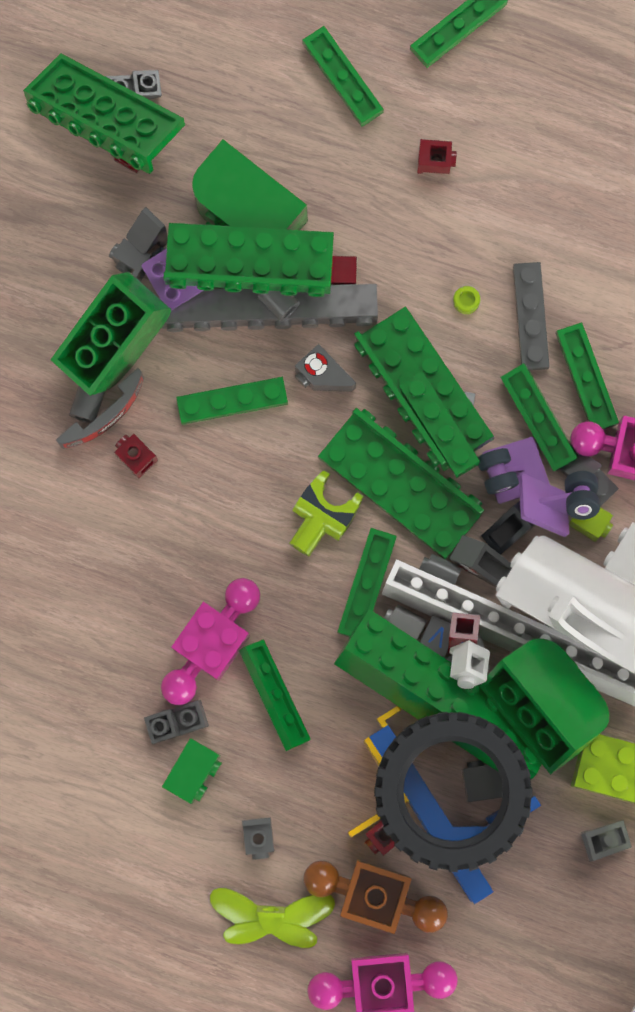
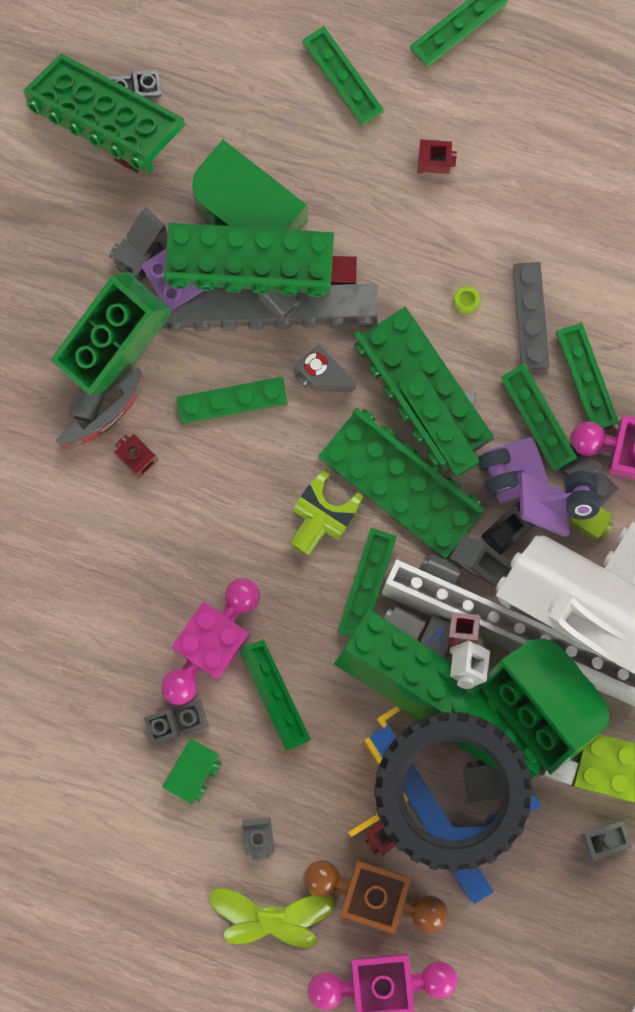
none -> white brick [541,758,578,785]

